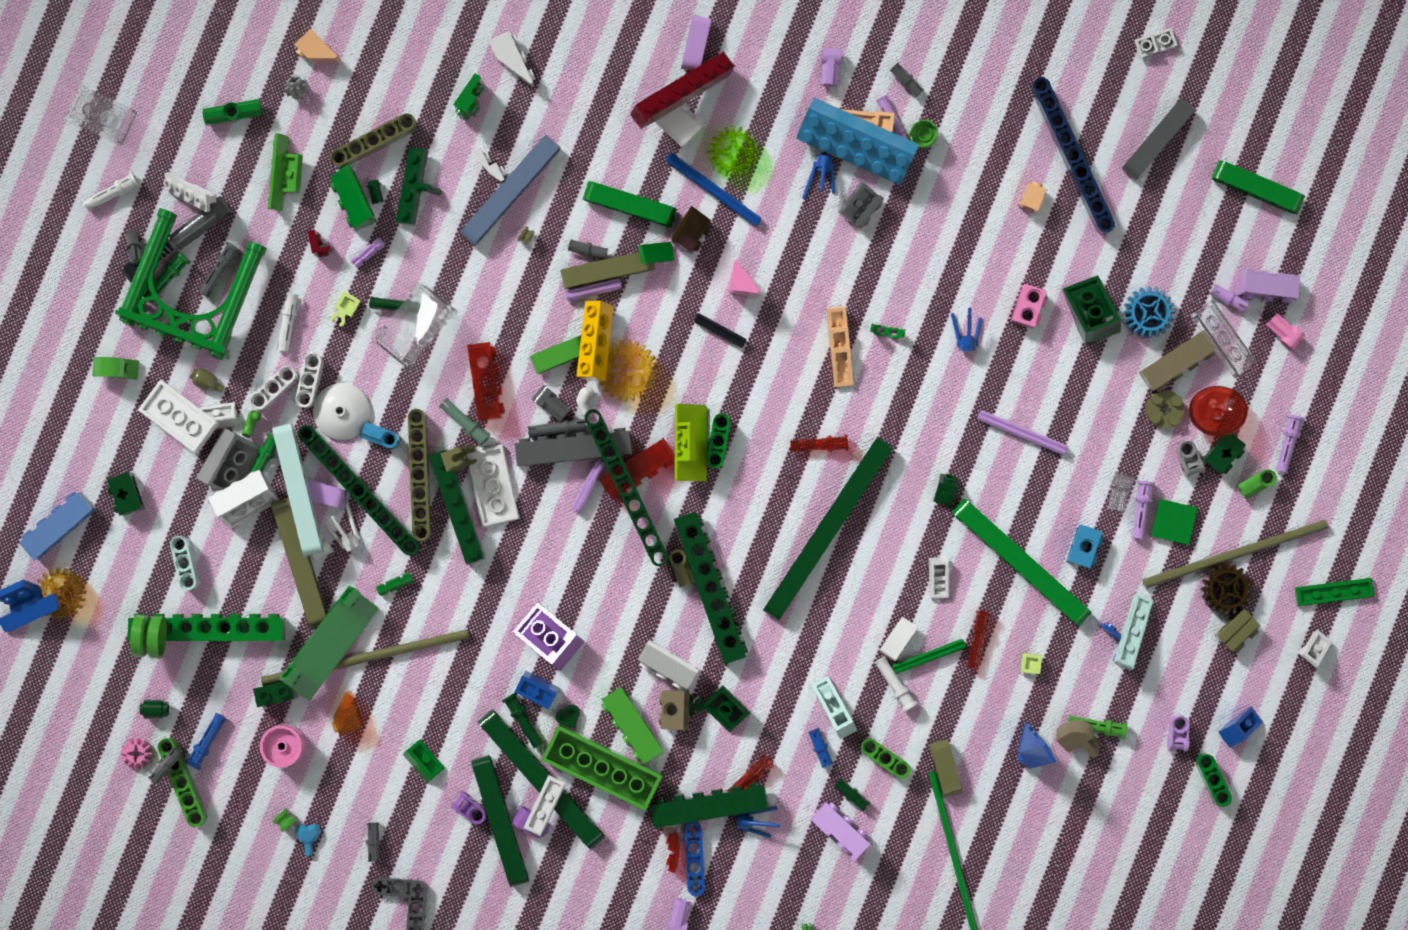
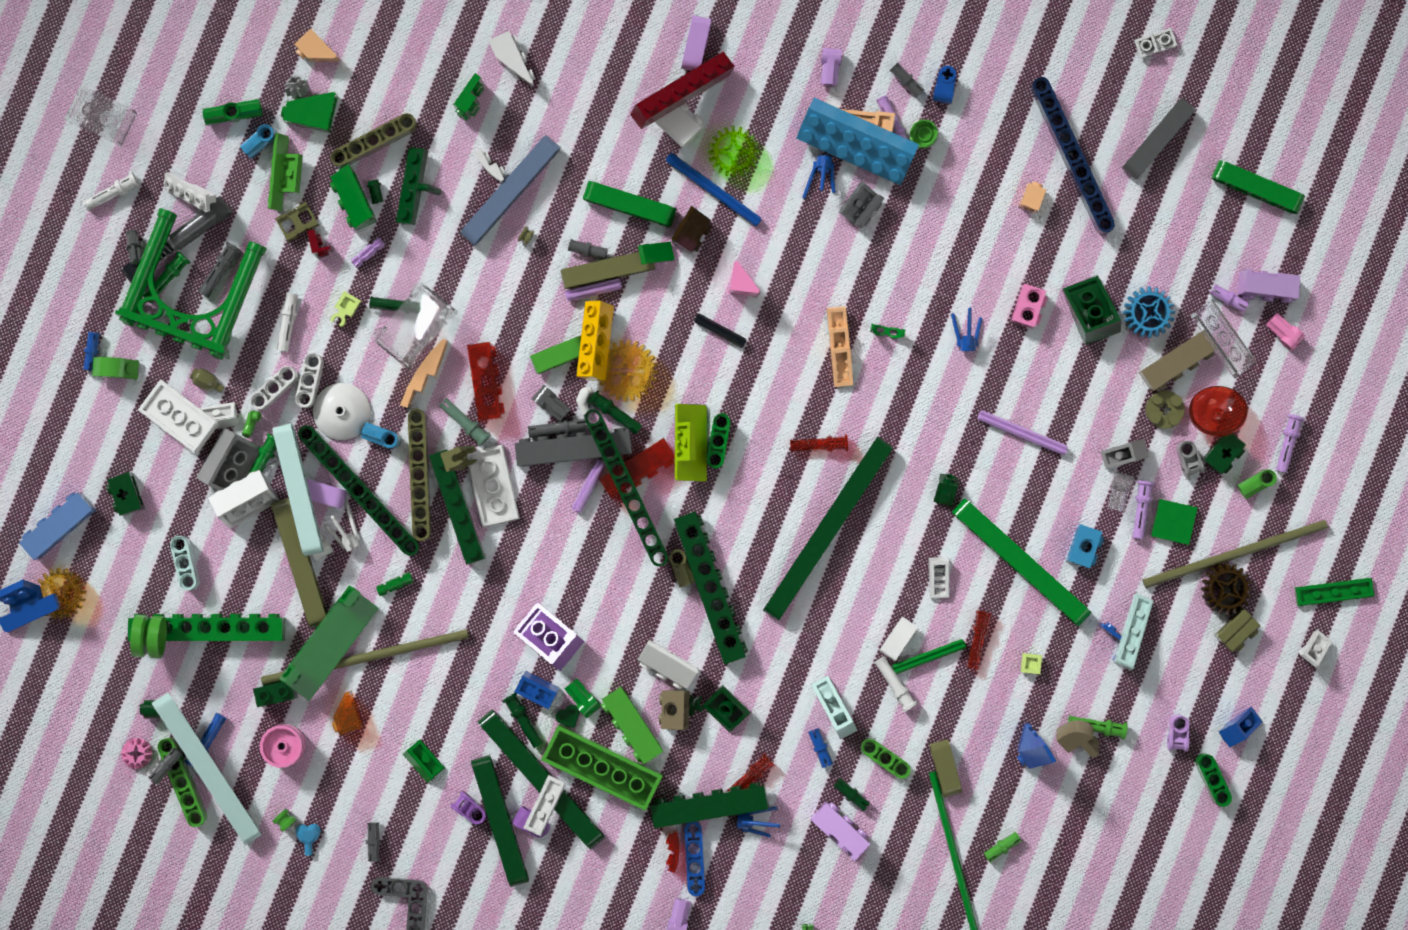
none -> blue pin [83,332,100,371]
none -> light aqua beam [152,693,262,846]
none -> dark azure piece [240,124,277,159]
none -> olive piece [275,202,320,242]
none -> green slope [281,92,338,133]
none -> light nougat slope [400,339,448,409]
none -> green piece [564,679,602,718]
none -> dark green pin [588,390,642,435]
none -> blue piece [933,66,956,104]
none -> bright green pin [983,831,1022,863]
none -> light grey slope [1101,439,1149,469]

